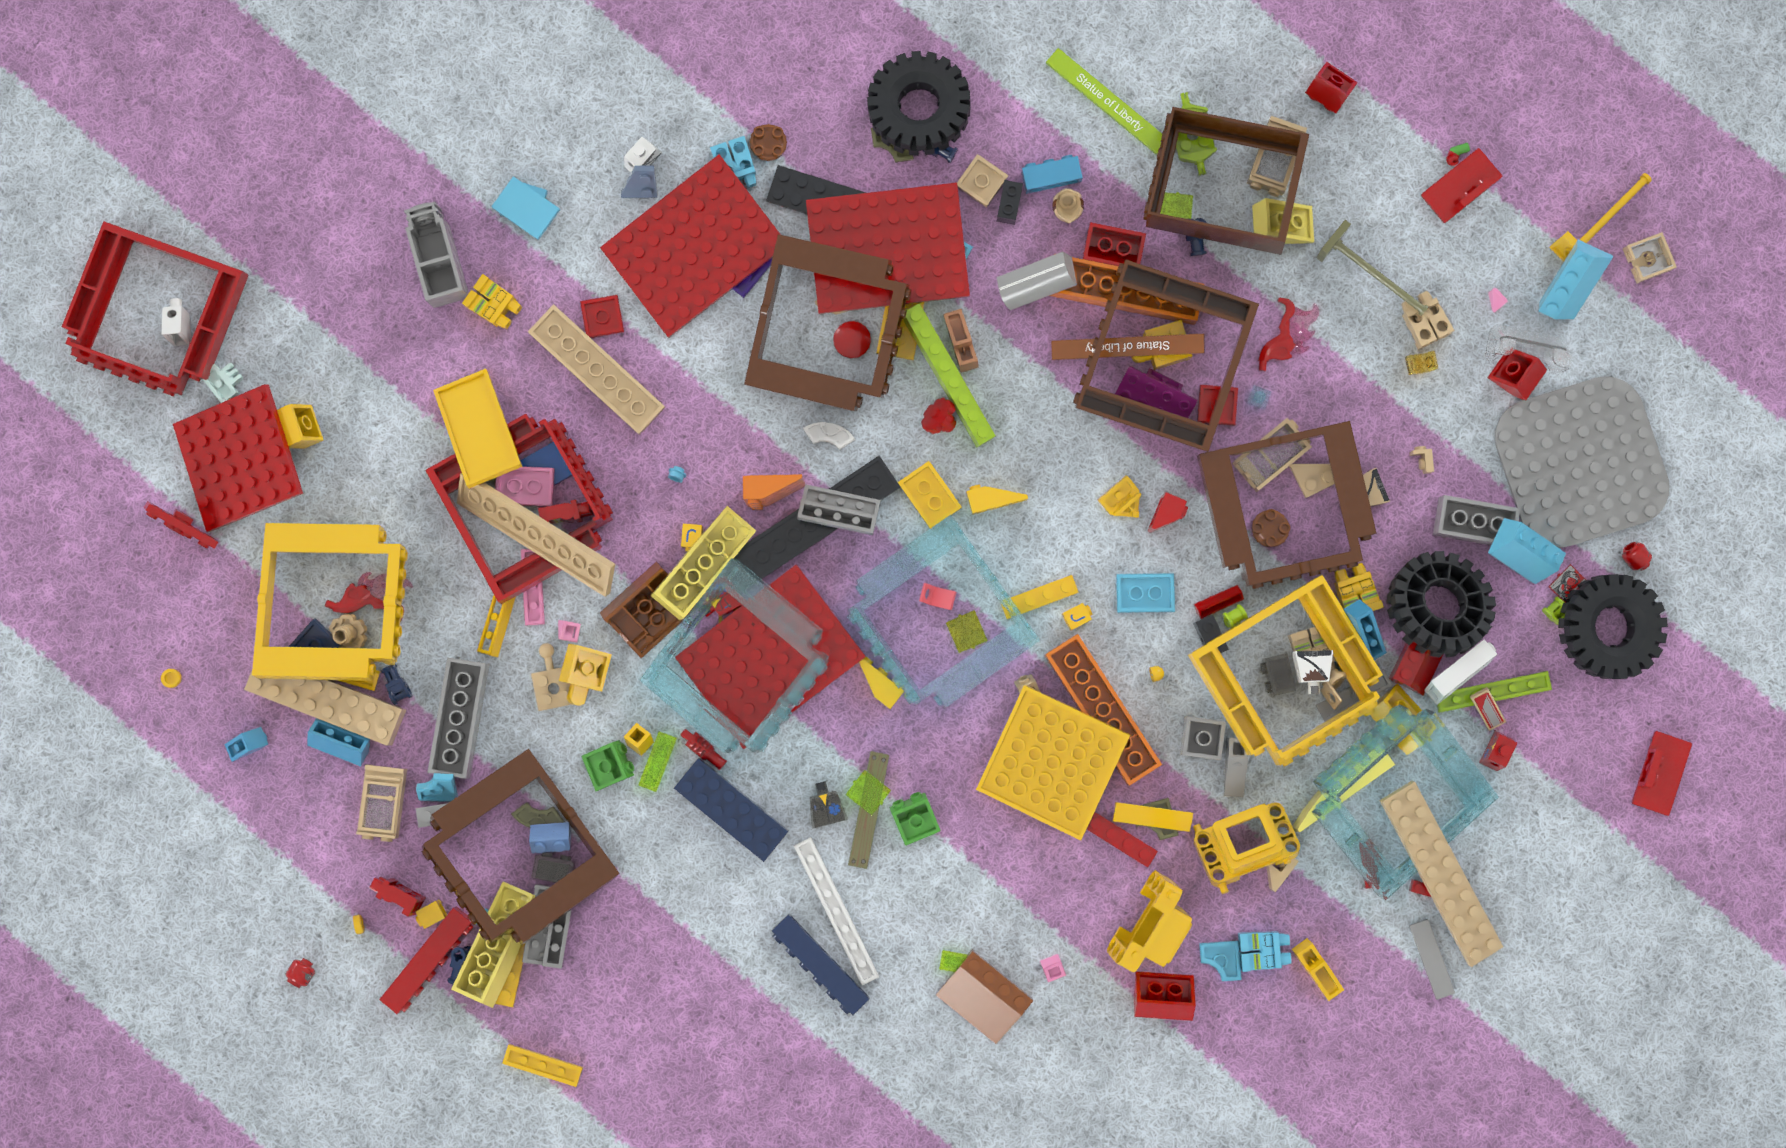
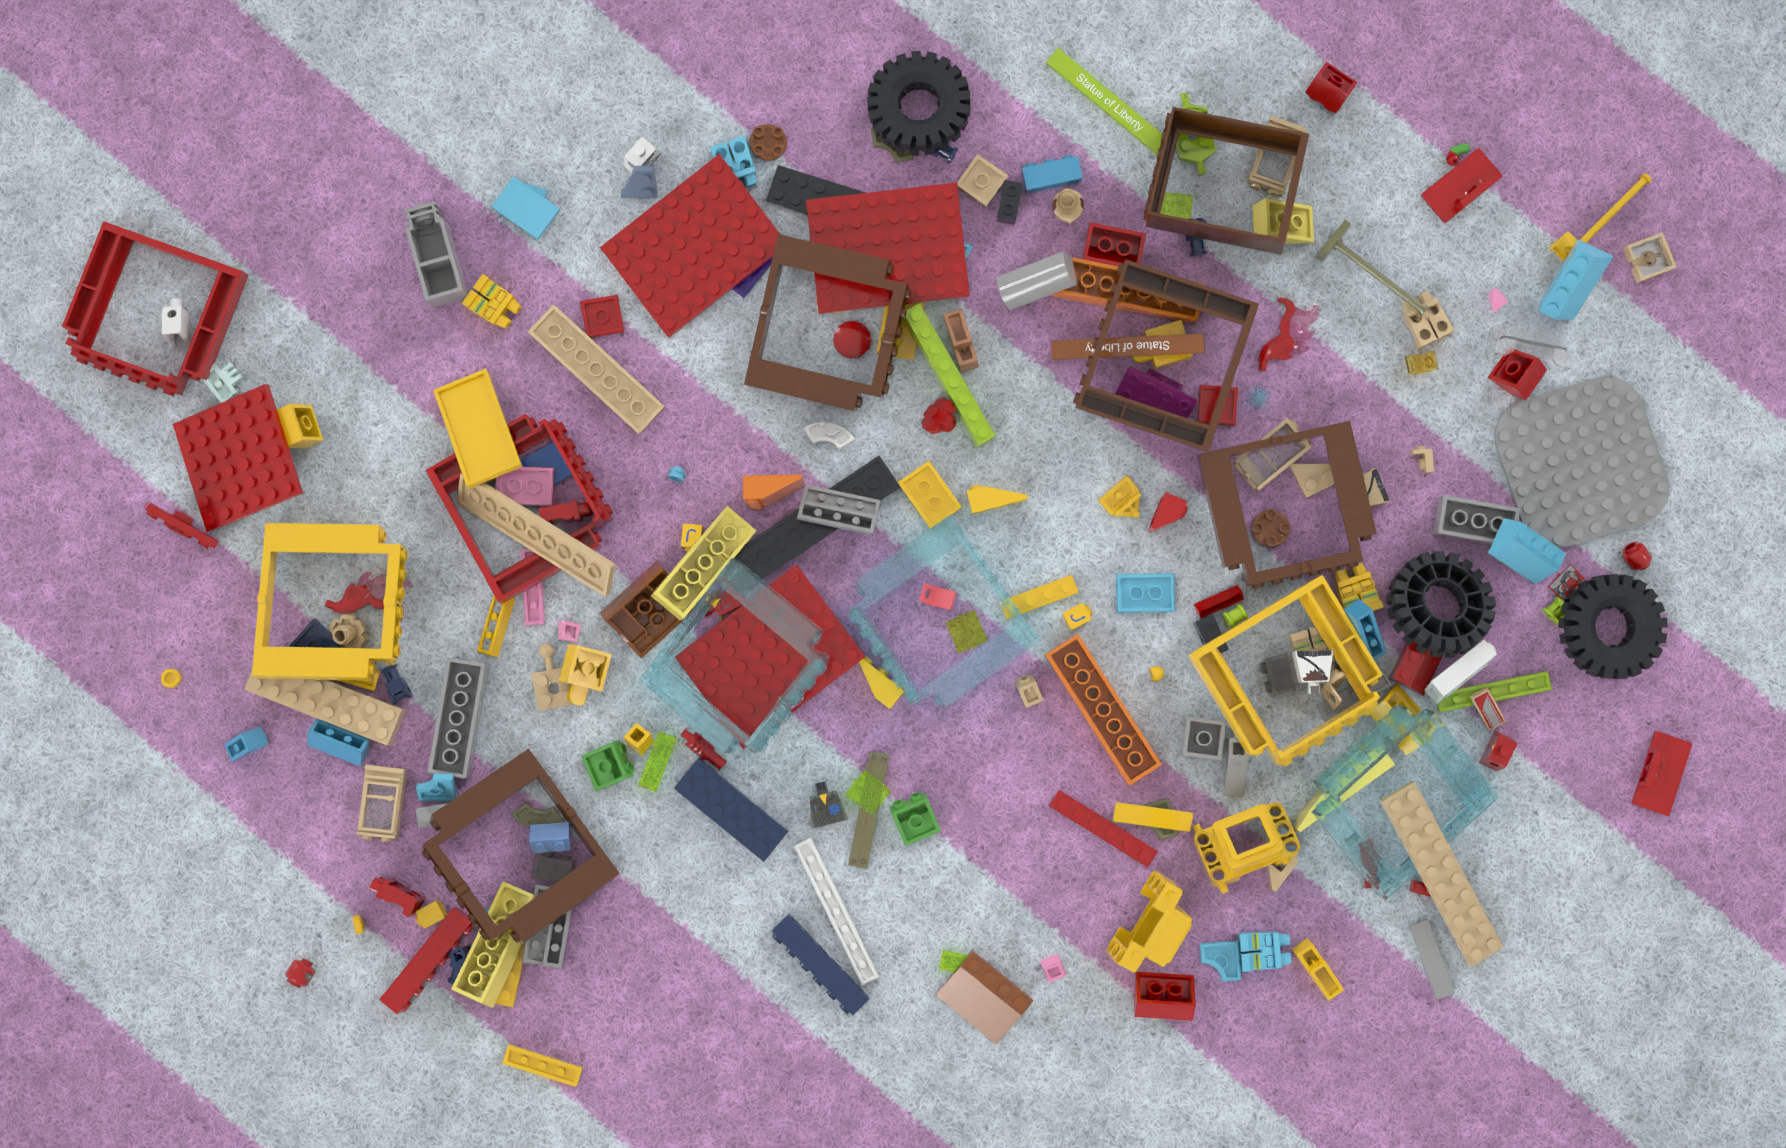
yellow plate [976,685,1130,841] -> none

